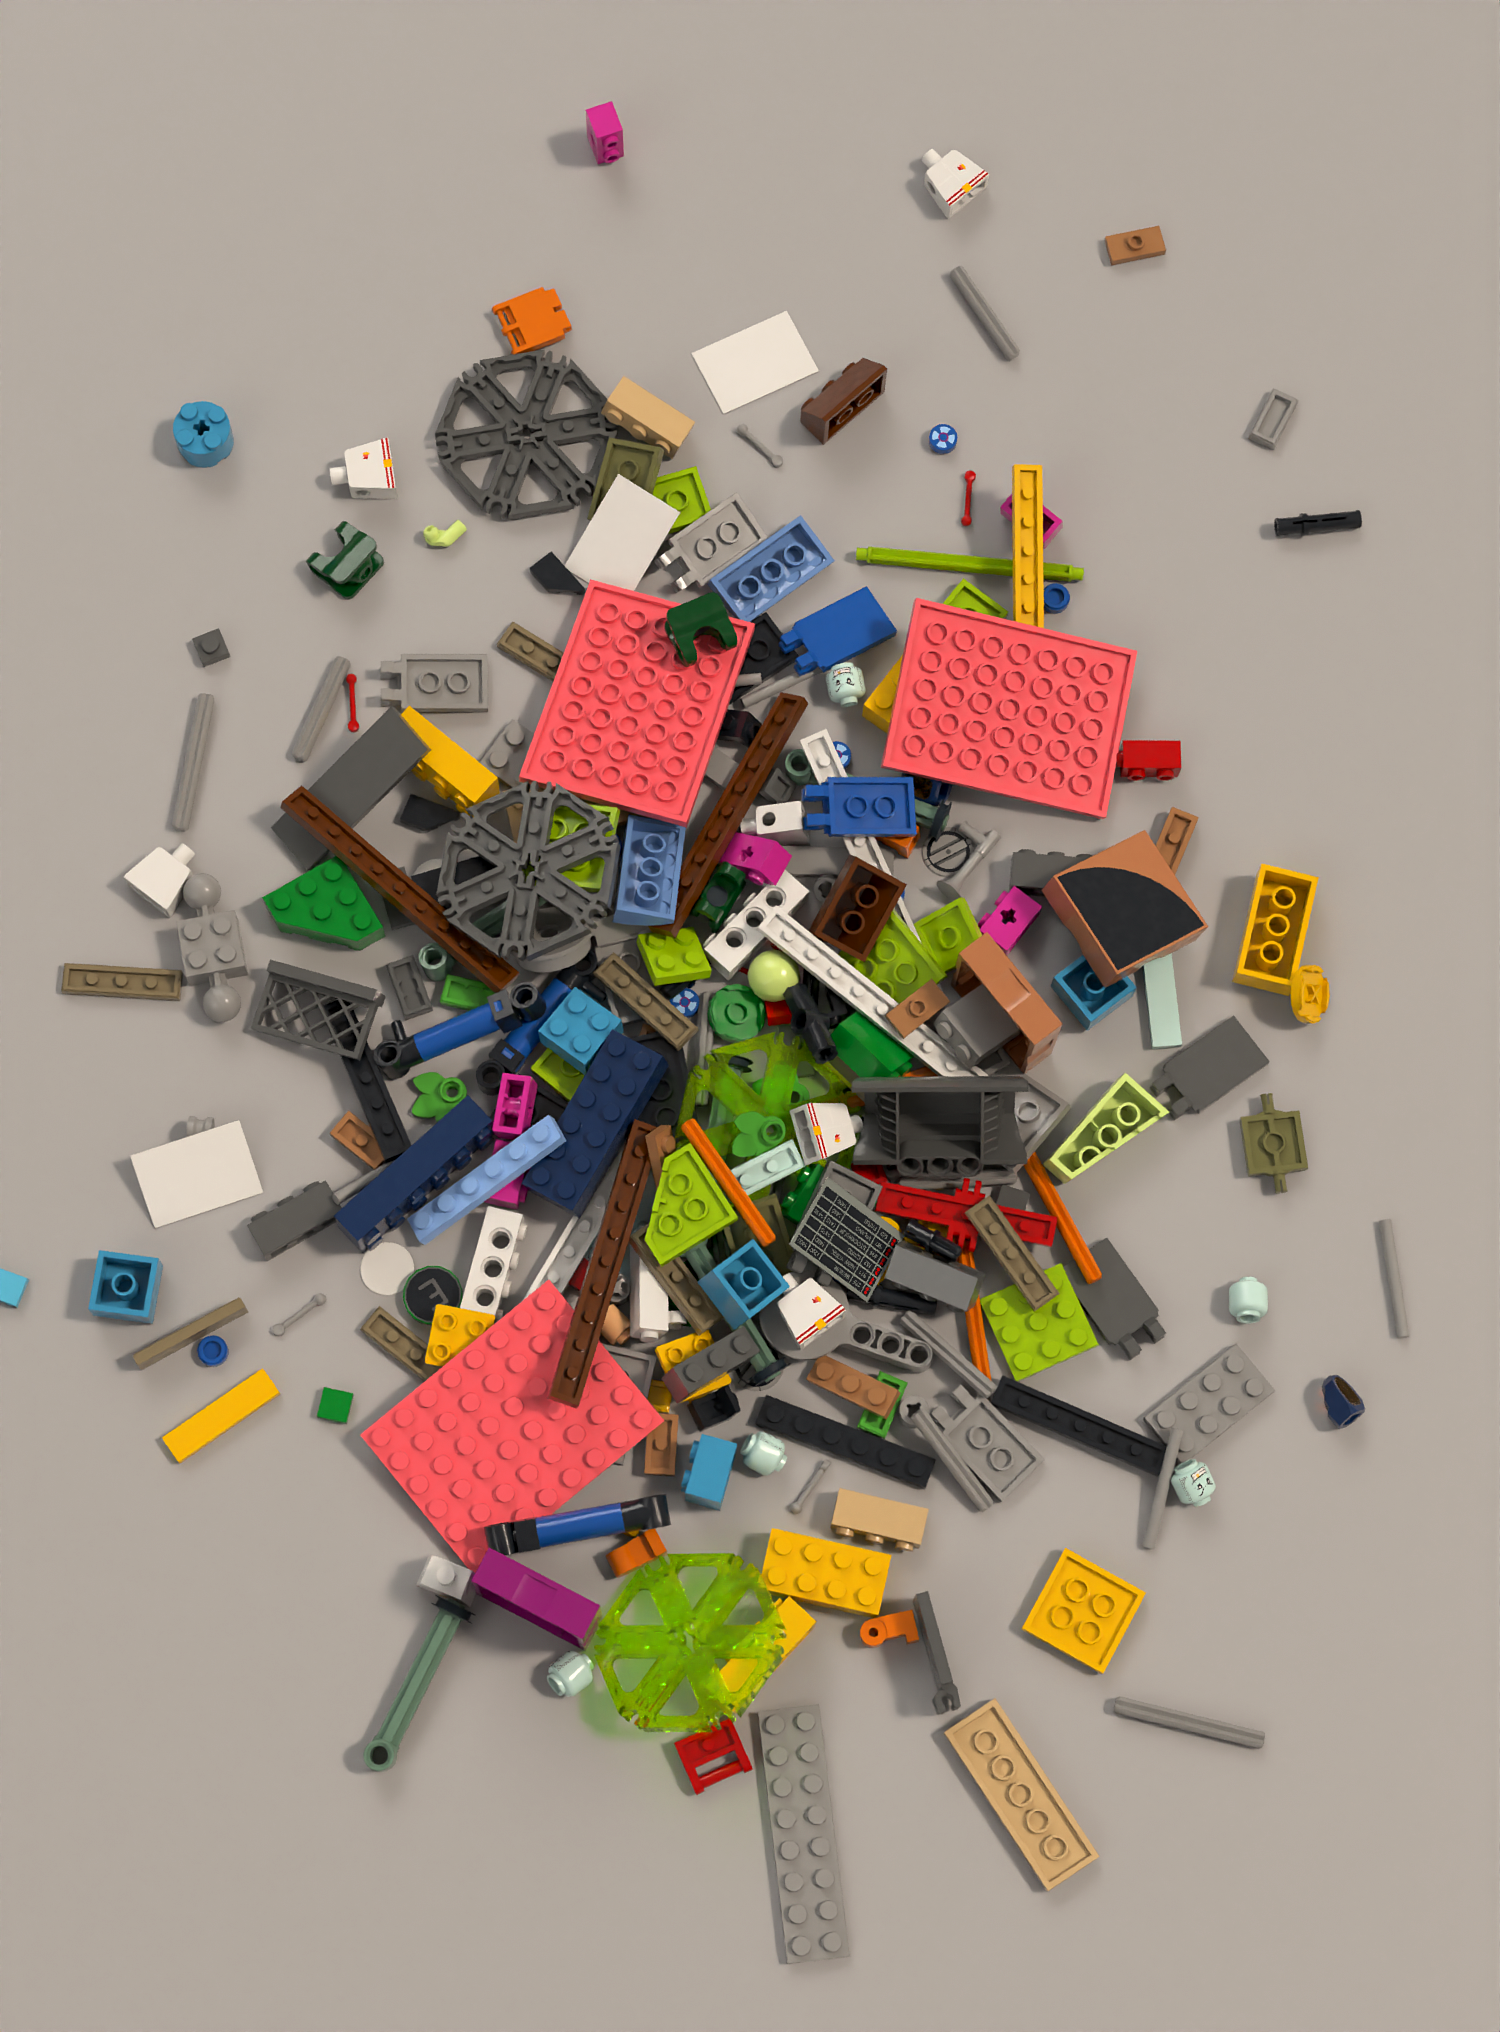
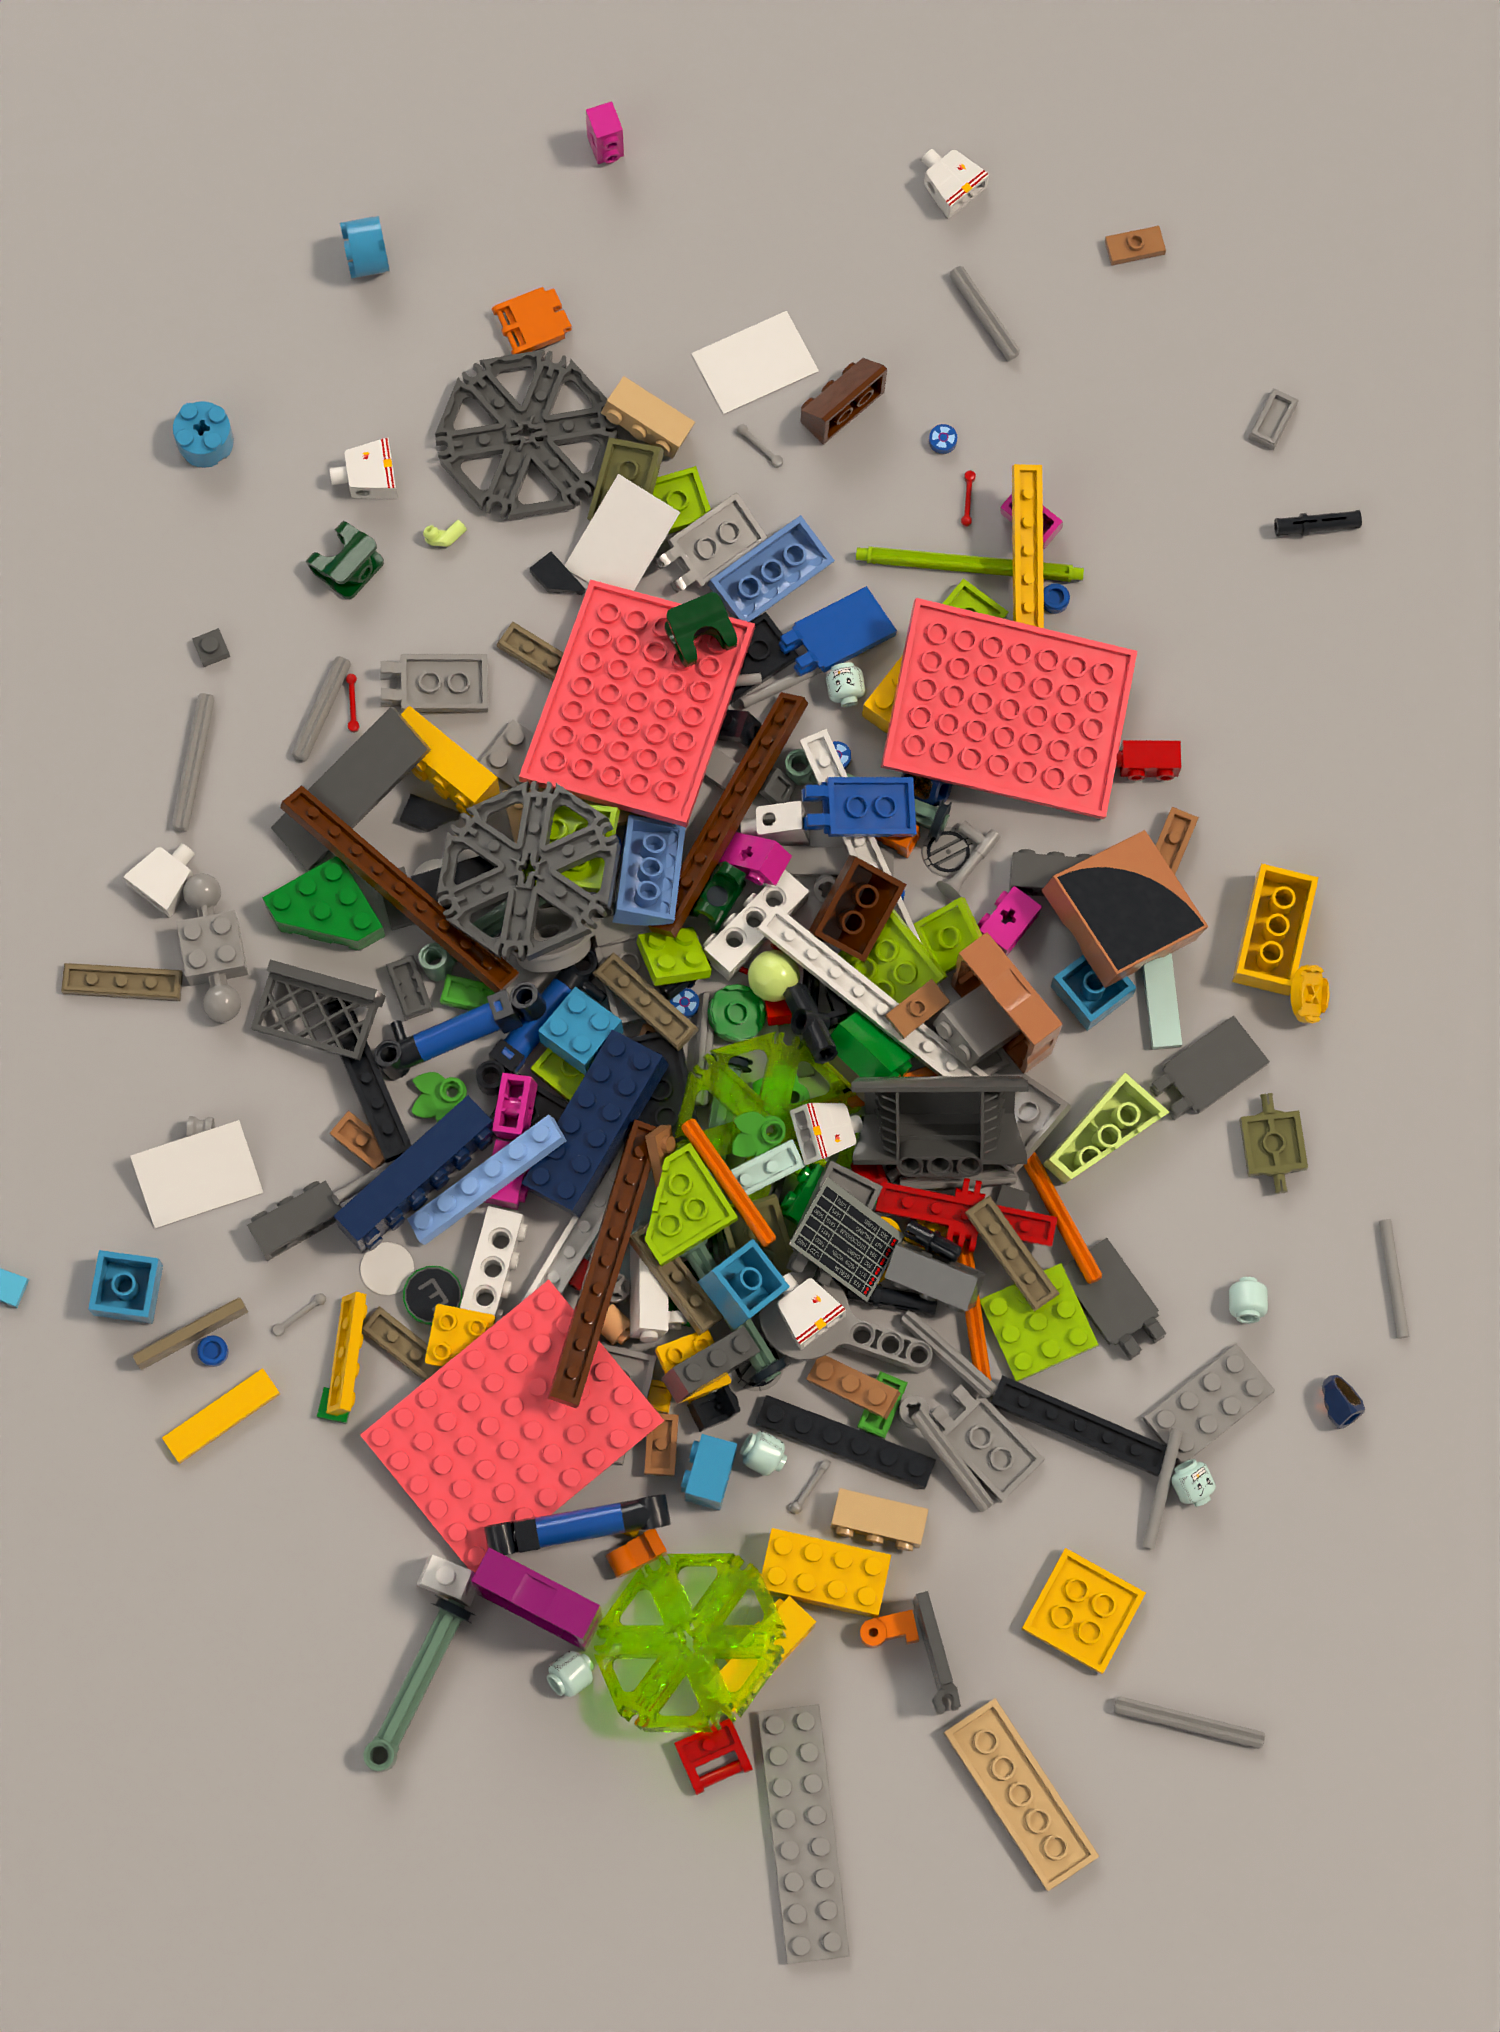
none -> yellow plate [326,1292,367,1416]
none -> dark azure brick [340,216,390,279]

